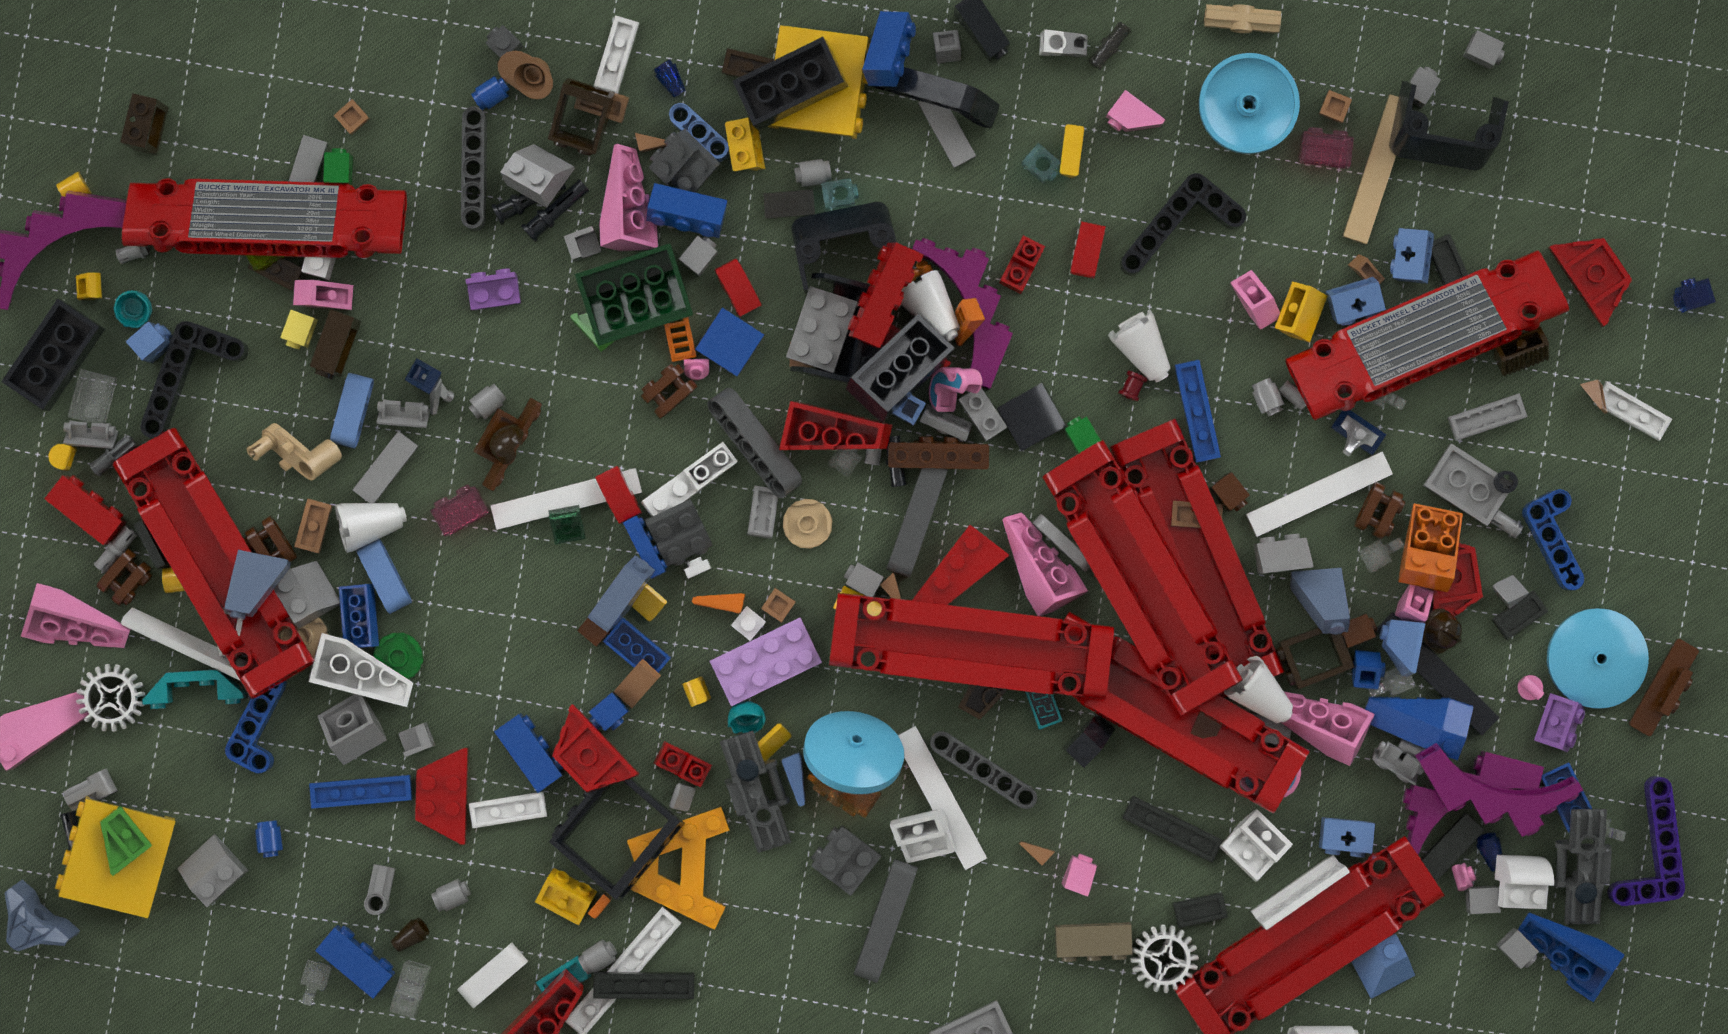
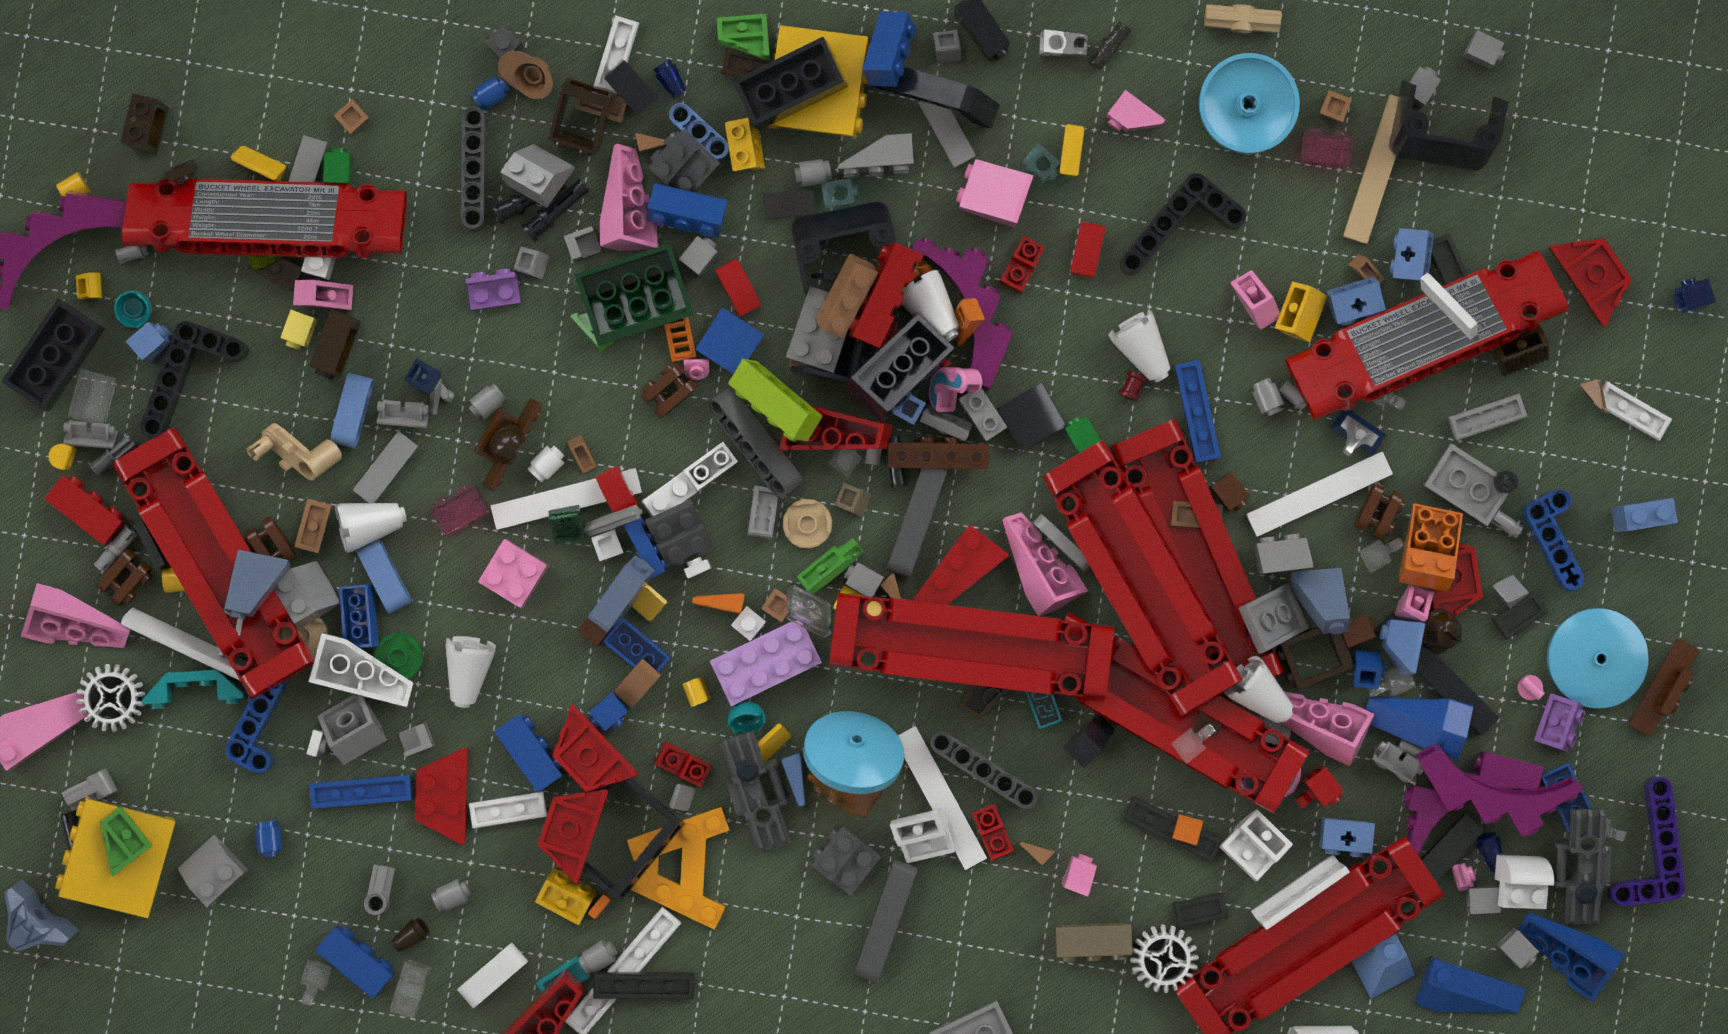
none -> dark brown plate [166,159,198,183]
none -> yellow slope [231,146,286,181]
none -> white plate [306,729,328,757]
none -> white cone [445,636,496,708]
none -> bright pink brick [478,539,549,608]
none -> light grey slope [513,246,549,279]
none -> white brick [528,446,564,482]
none -> red wing [537,789,609,883]
none -> medium nougat piece [567,435,597,473]
none -> light grey axle [583,505,642,536]
none -> white plate [591,529,624,561]
none -> black hinge [604,59,658,116]
none -> bright green wing [717,14,770,61]
none -> lime brick [728,359,823,442]
none -> clear plate [787,585,831,638]
none -> bright green hinge [796,538,864,596]
none -> medium nougat brick [815,254,878,338]
none -> dark tan slope [834,483,871,517]
none -> light grey slope [838,133,914,178]
none -> bright pink slope [956,159,1033,228]
none -> red slope [972,804,1015,862]
none -> clear plate [1171,723,1216,764]
none -> orange tile [1172,814,1203,845]
none -> light grey plate [1239,583,1309,654]
none -> red brick [1294,765,1344,808]
none -> blue wedge [1415,956,1526,1013]
none -> white tile [1420,273,1478,340]
none -> medium blue brick [1611,498,1678,532]

